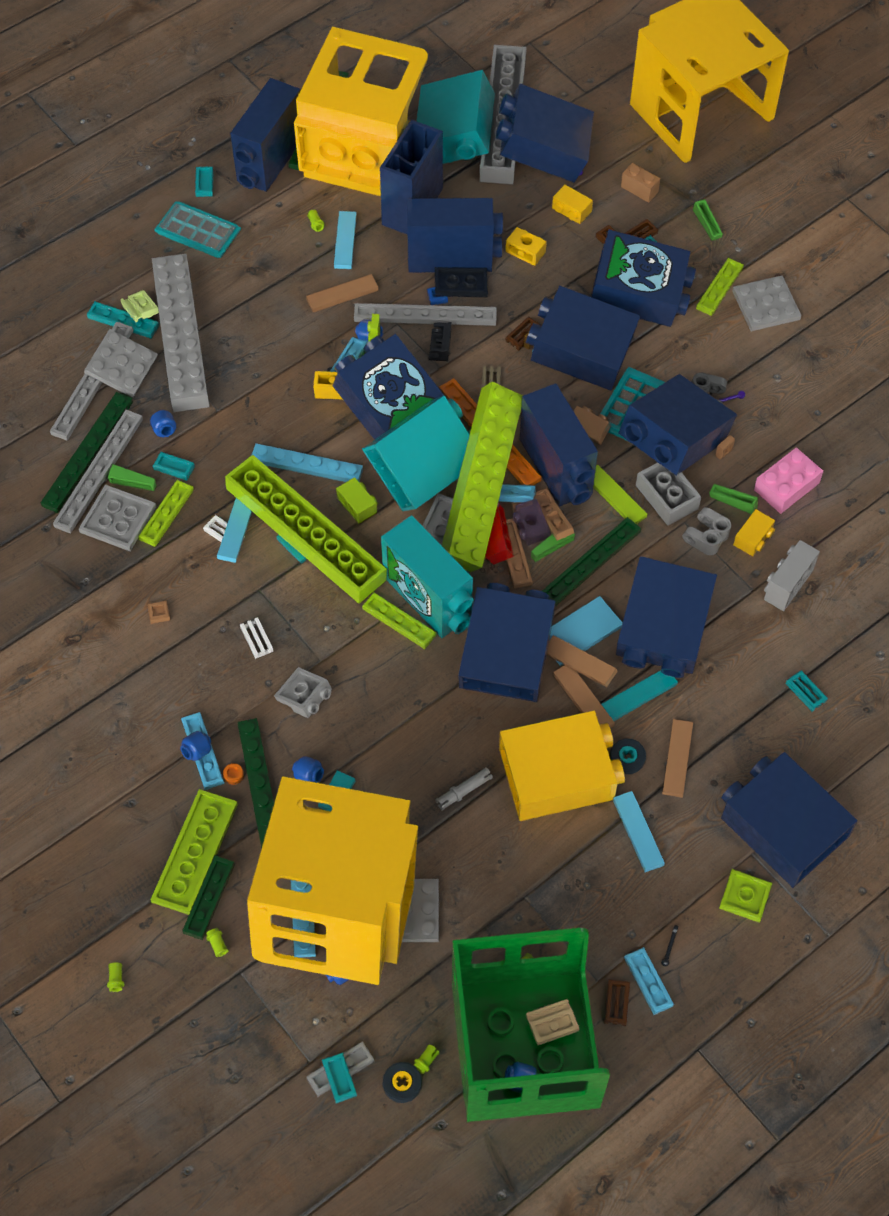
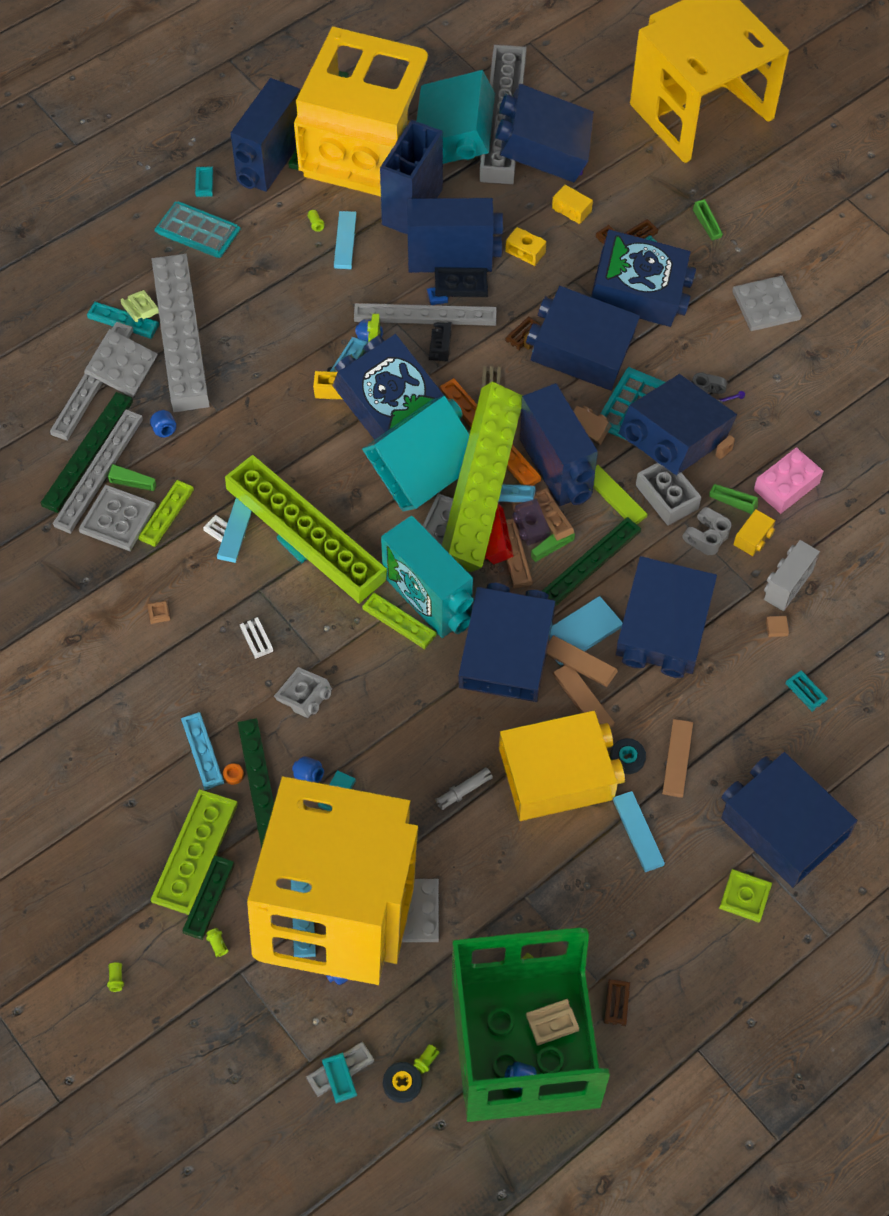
teal tile [153,452,195,481] -> none
blue head [180,731,211,761] -> none
medium azure plate [252,444,363,482] -> none
medium nougat tile [306,274,378,313] -> none
lime brick [336,477,378,524] -> none
teal tile [601,670,678,721] -> none
medium nougat brick [621,163,660,202] -> none
medium azure tile [624,947,674,1015] -> none
black hinge [661,925,679,967] -> none
lime tile [696,258,744,316] -> none
none -> medium nougat tile [766,616,789,637]

